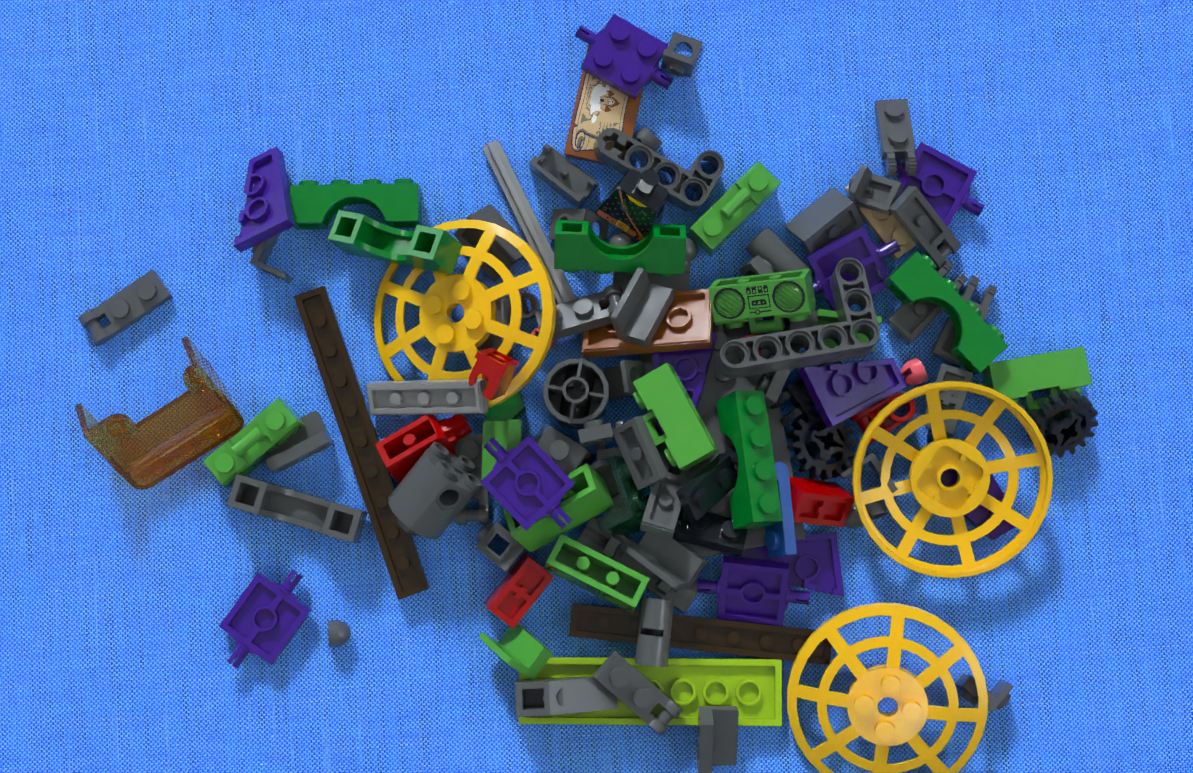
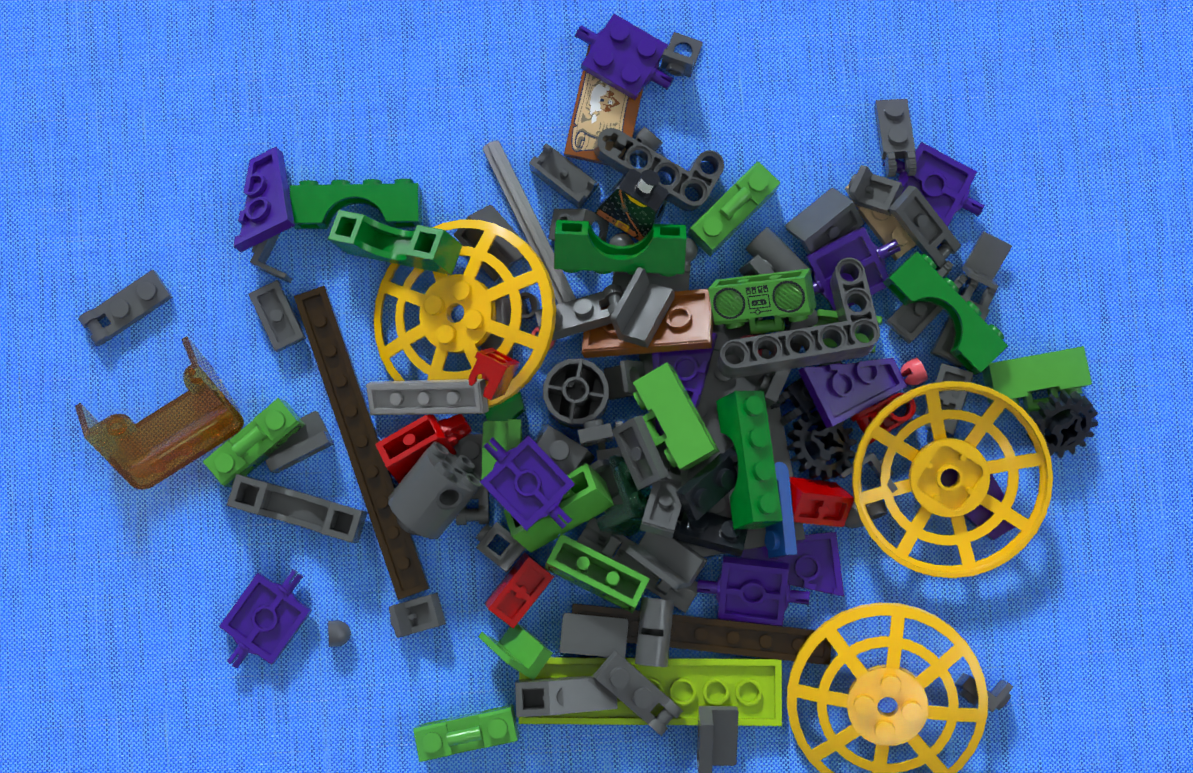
none -> dark grey plate [248,280,306,352]
none -> dark grey bracket [389,593,446,638]
none -> bright green piece [413,704,520,762]
none -> dark grey panel [559,613,628,658]
none -> dark grey bracket [962,231,1012,290]

